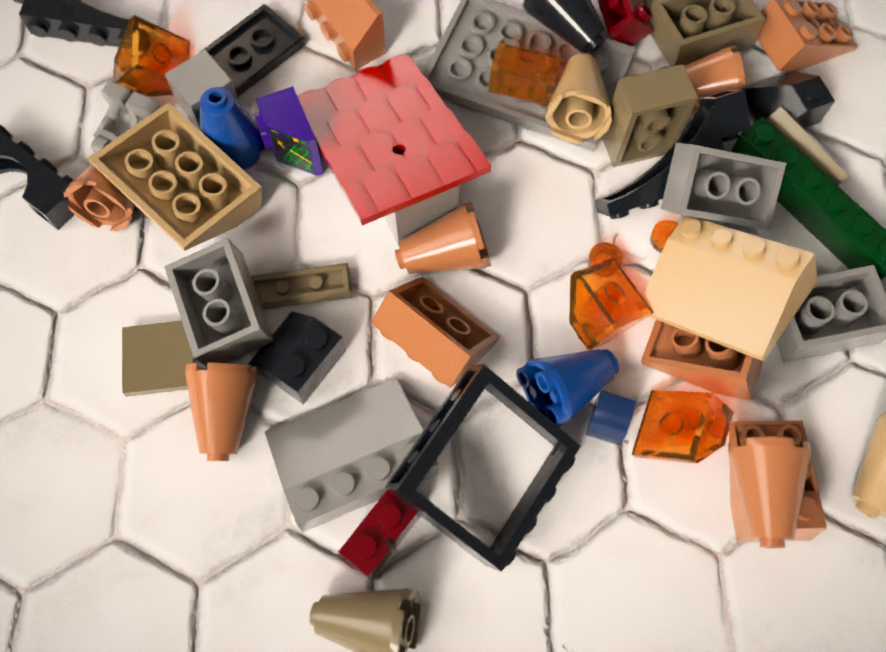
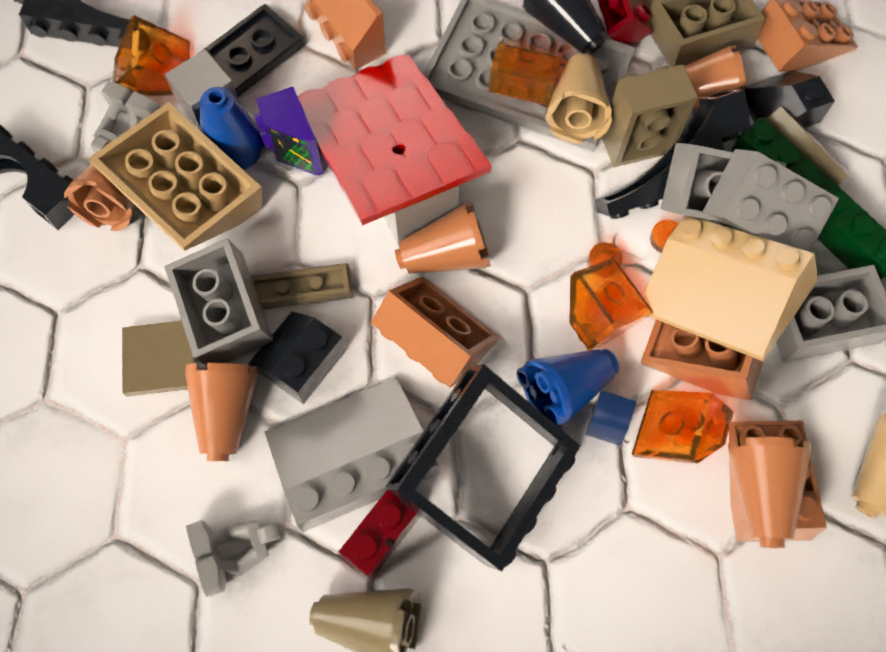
none -> light grey piece [186,520,282,597]
none -> light grey brick [703,149,839,252]

